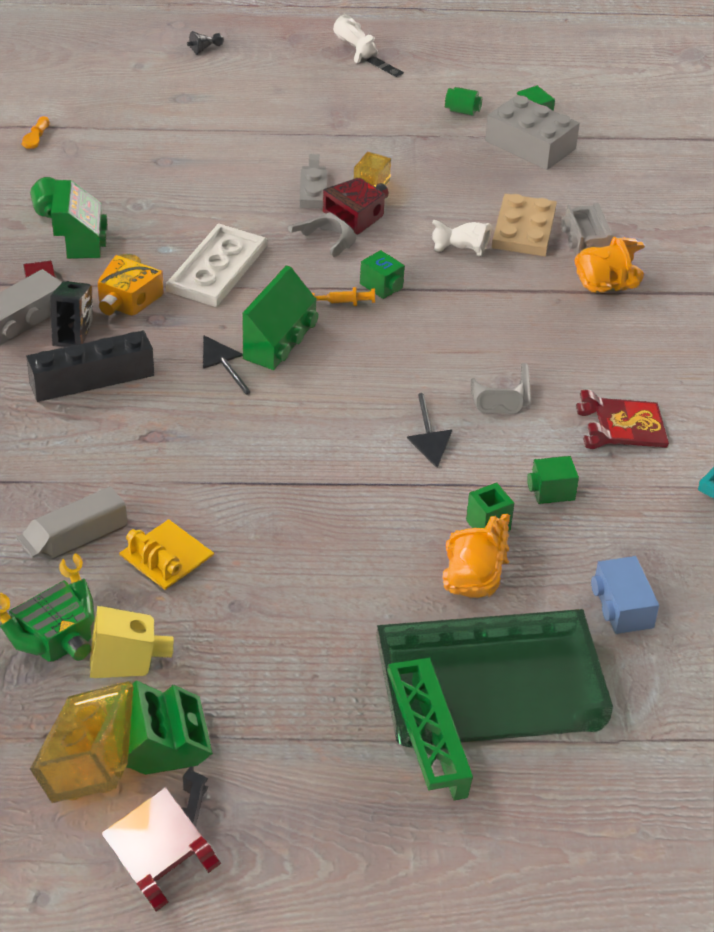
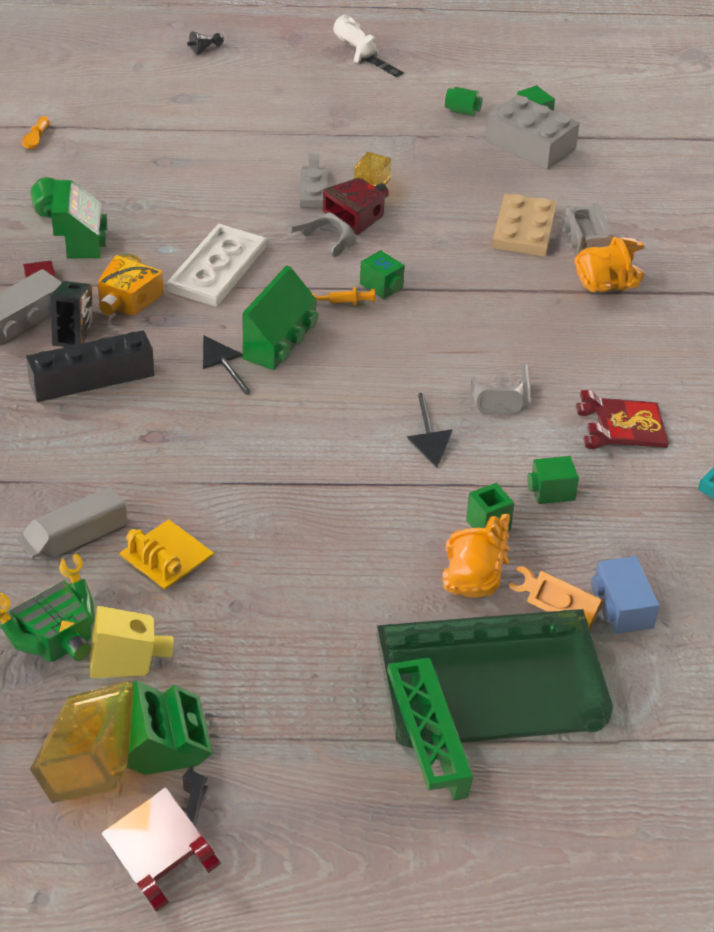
white animal [432,220,492,257] -> none
none -> light orange plate [509,566,604,631]

